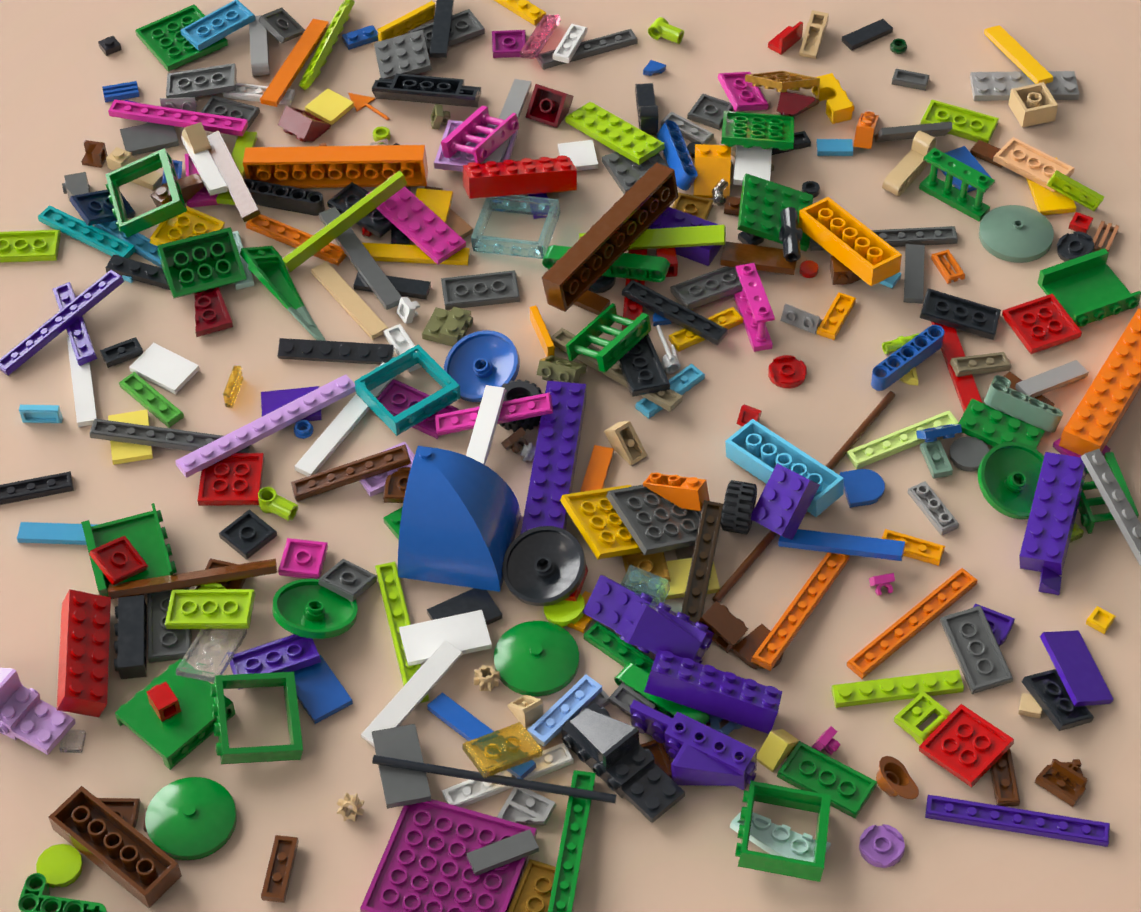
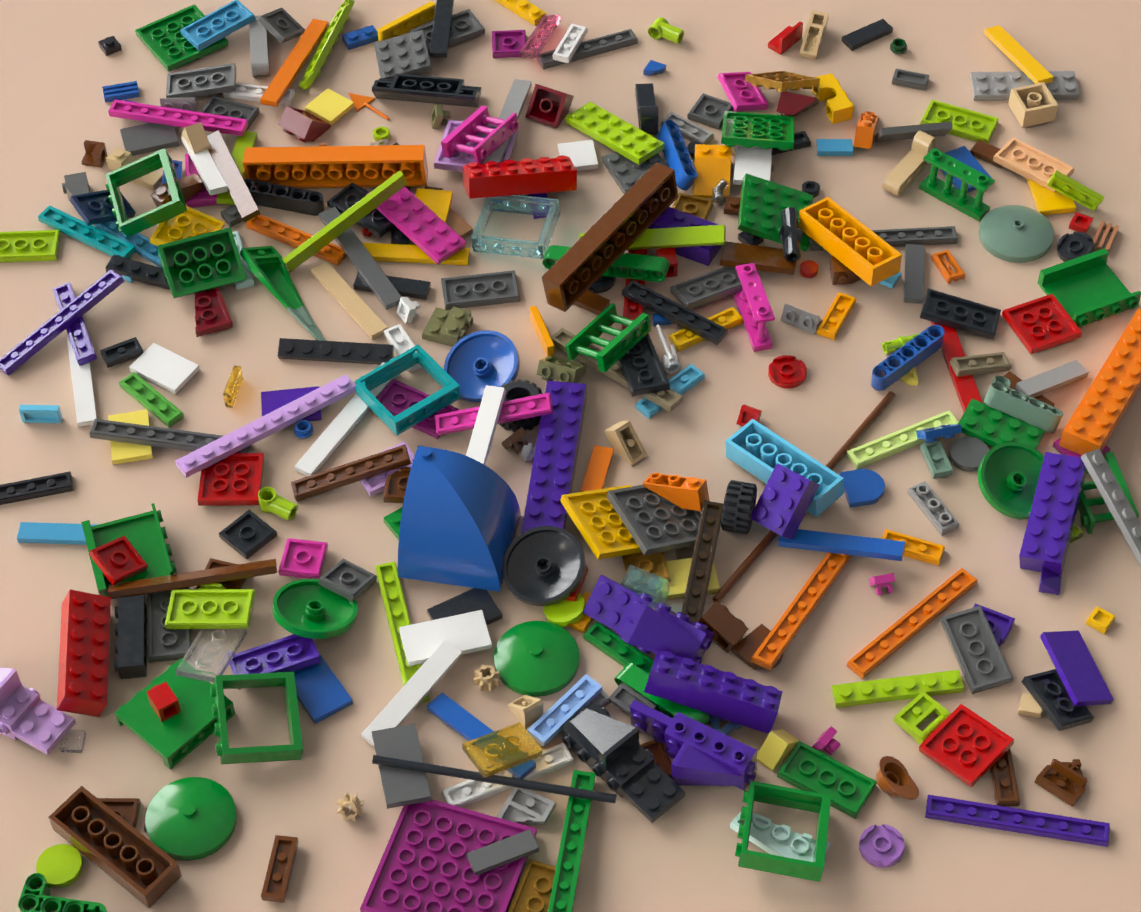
none -> dark grey plate [221,205,243,227]

